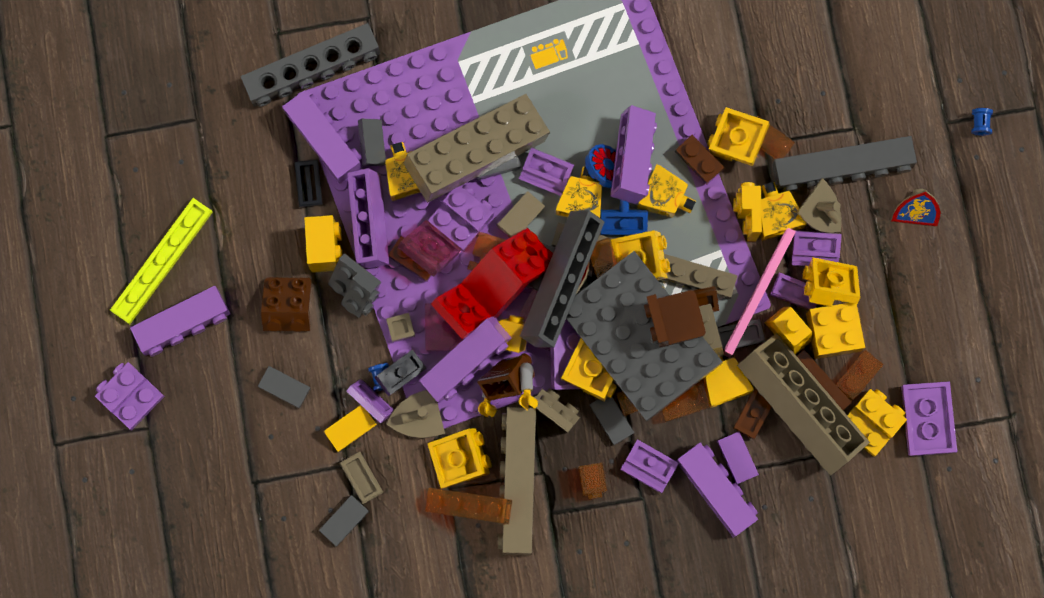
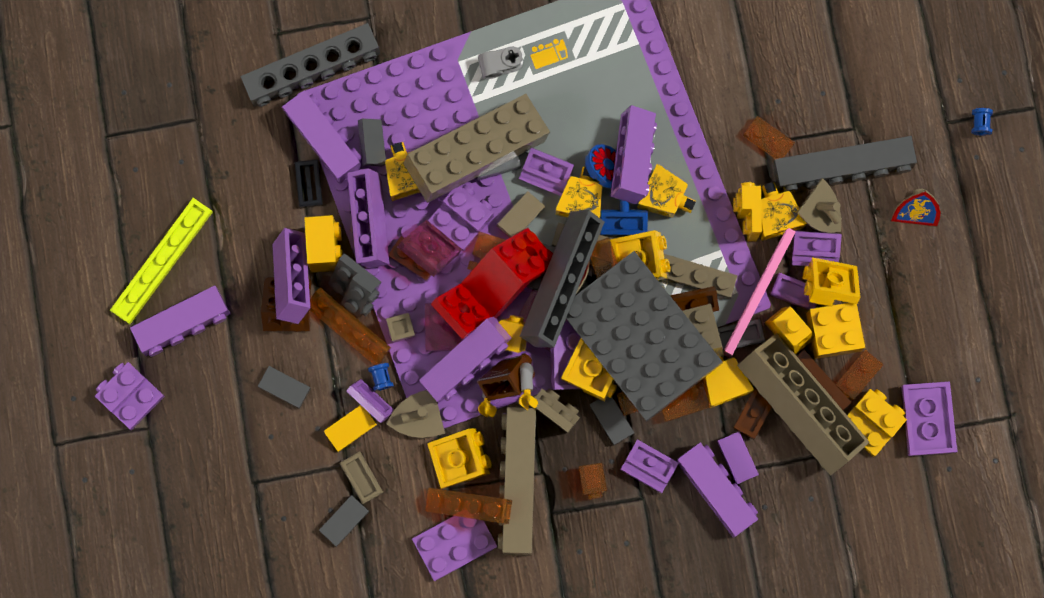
black plate [374,349,427,396] -> none
reddish brown bracket [644,290,706,348] -> none
reddish brown plate [675,135,724,185] -> none
yellow plate [707,107,770,166] -> none
none -> medium lavender brick [273,228,310,324]
none -> clear orange plate [309,288,391,365]
none -> medium lavender plate [412,505,497,581]
none -> light grey piece [478,46,523,79]

